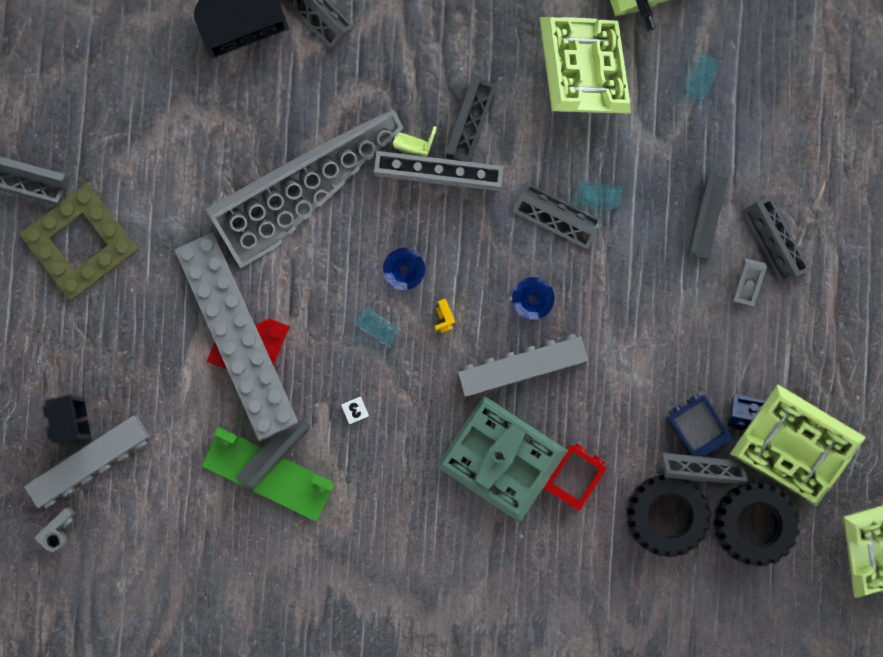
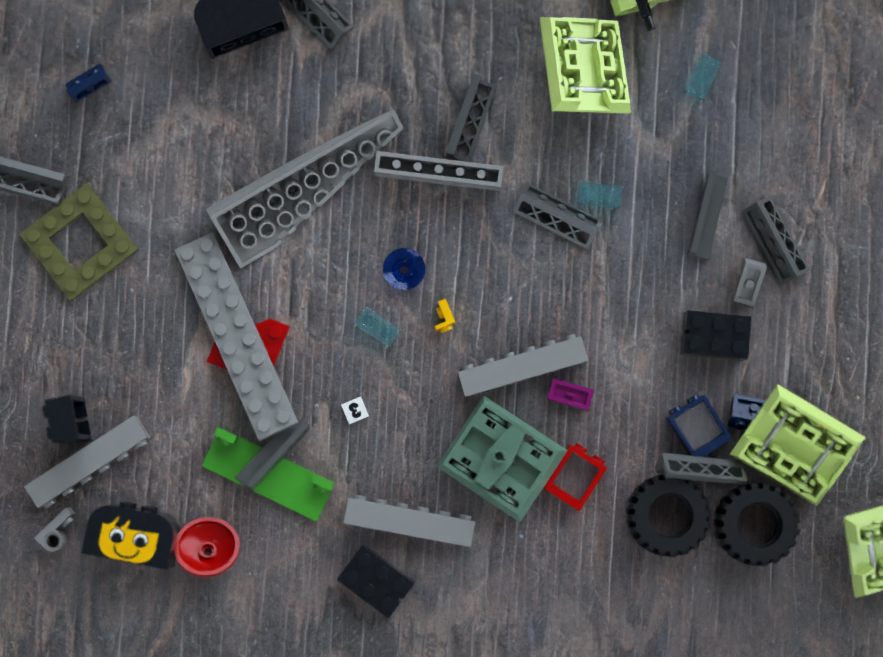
yellowish green piece [393,126,437,157] -> none
clear blue dish [512,277,555,320] -> none
none -> dark blue bracket [65,64,112,102]
none -> black brick [81,501,180,570]
none -> red dish [174,517,240,577]
none -> black piece [337,543,415,619]
none -> light grey brick [343,494,476,547]
none -> magenta plate [547,378,594,411]
none -> black piece [680,310,752,361]

